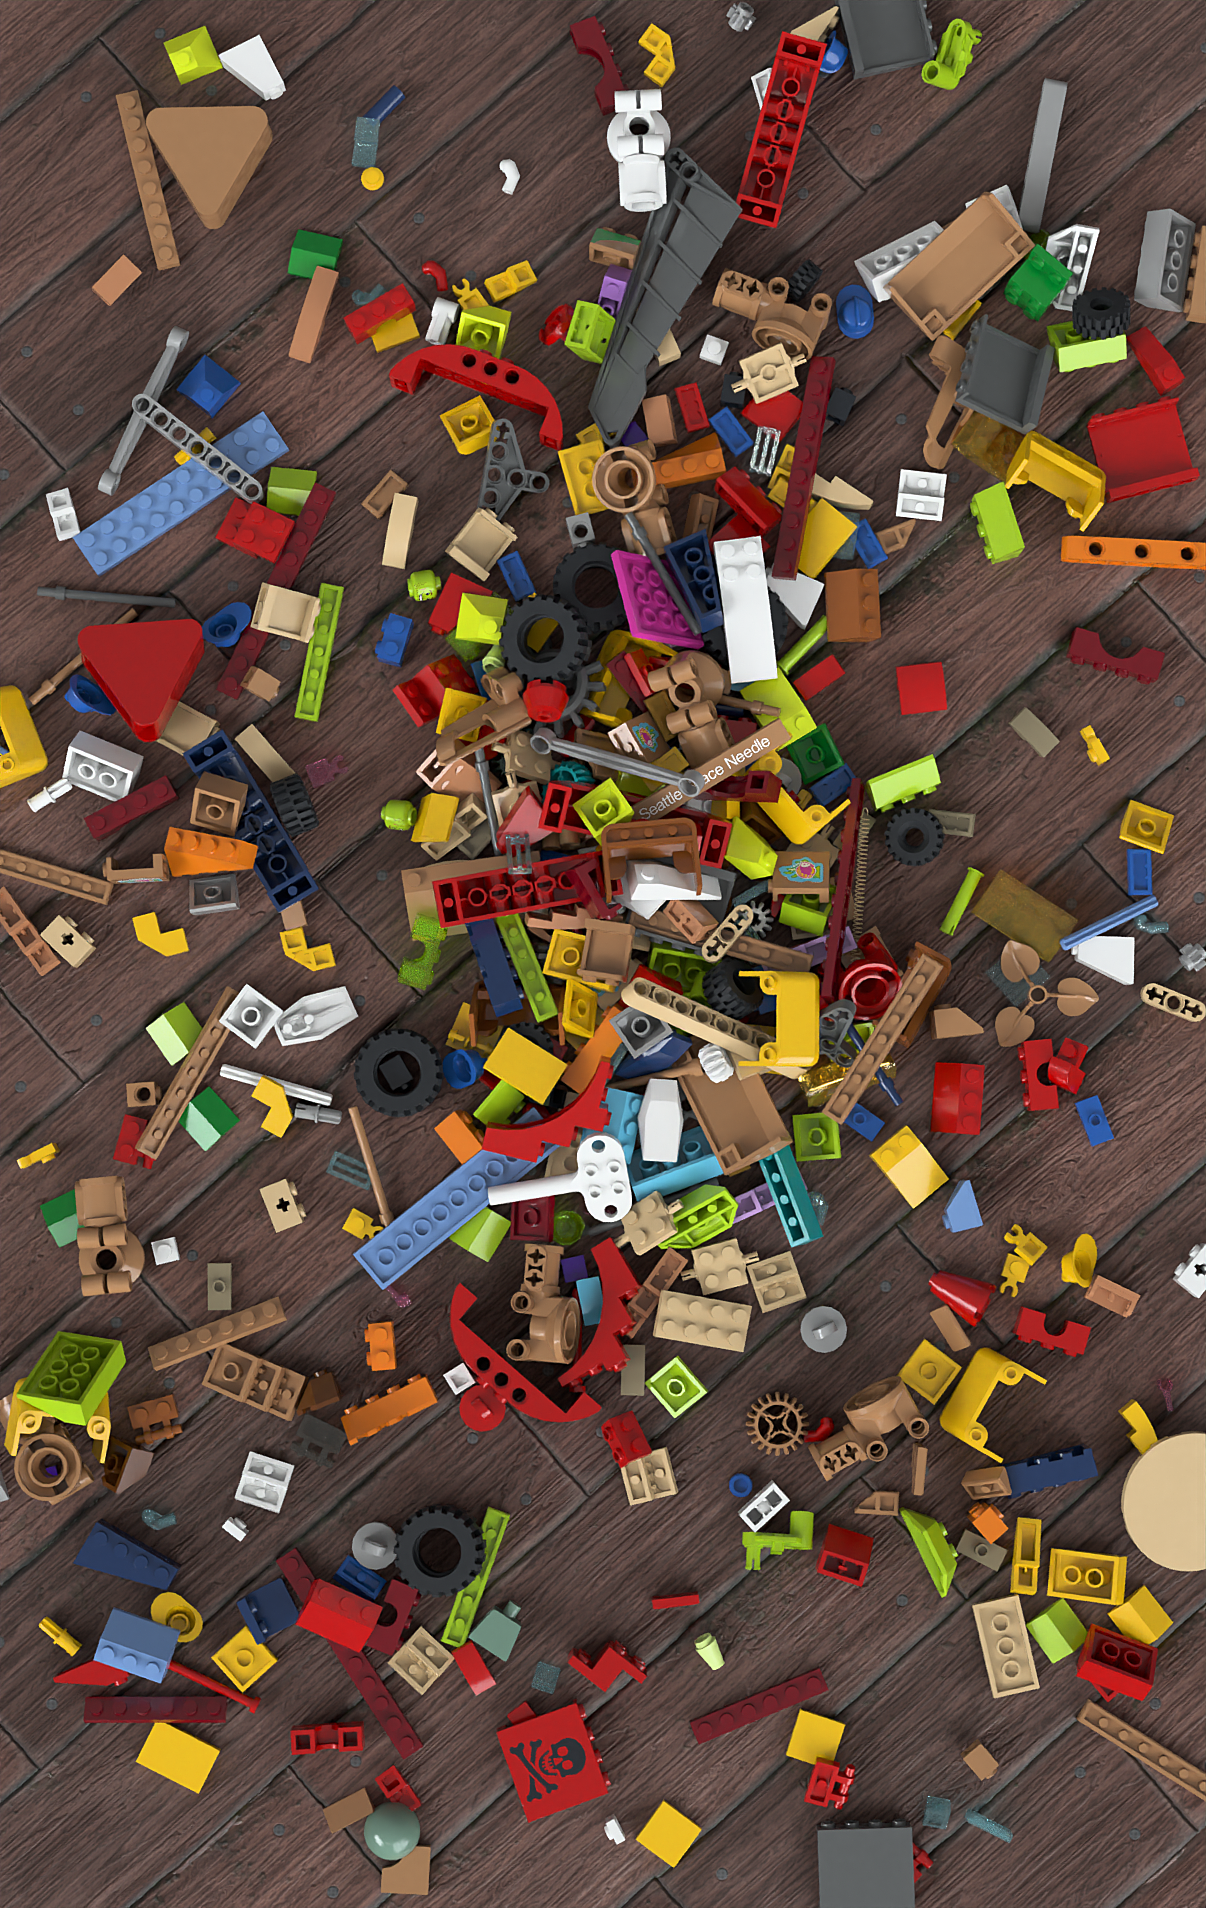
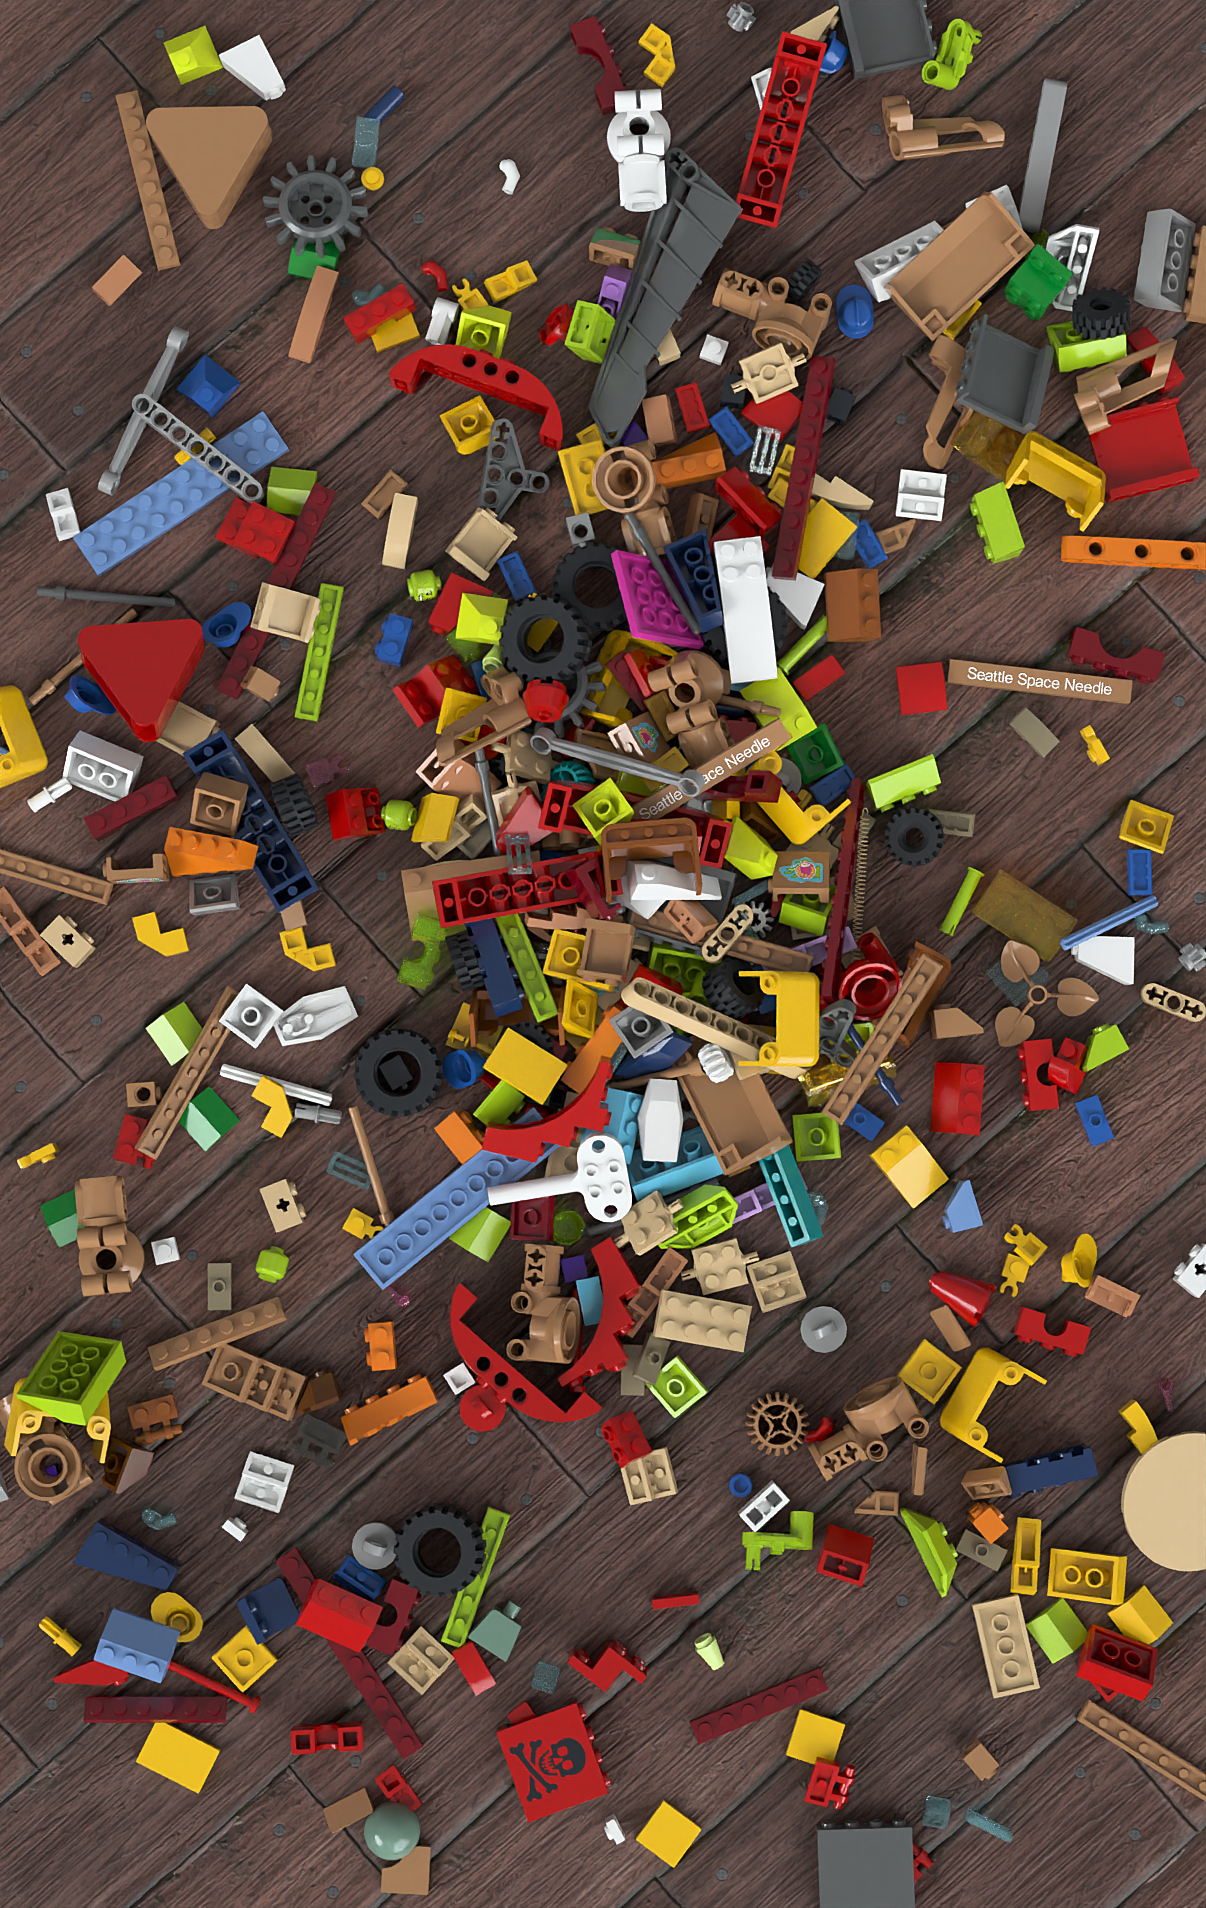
none -> lime head [255,1246,289,1283]
none -> dark grey gear [263,155,369,259]
none -> red slope [325,787,385,840]
none -> black tyre [445,930,485,992]
none -> dark tan plate [632,1332,670,1385]
none -> medium nougat panel [882,95,1005,161]
none -> medium nougat tile [947,659,1133,704]
none -> medium nougat panel [1074,338,1177,435]
none -> lime slope [1079,1023,1129,1072]

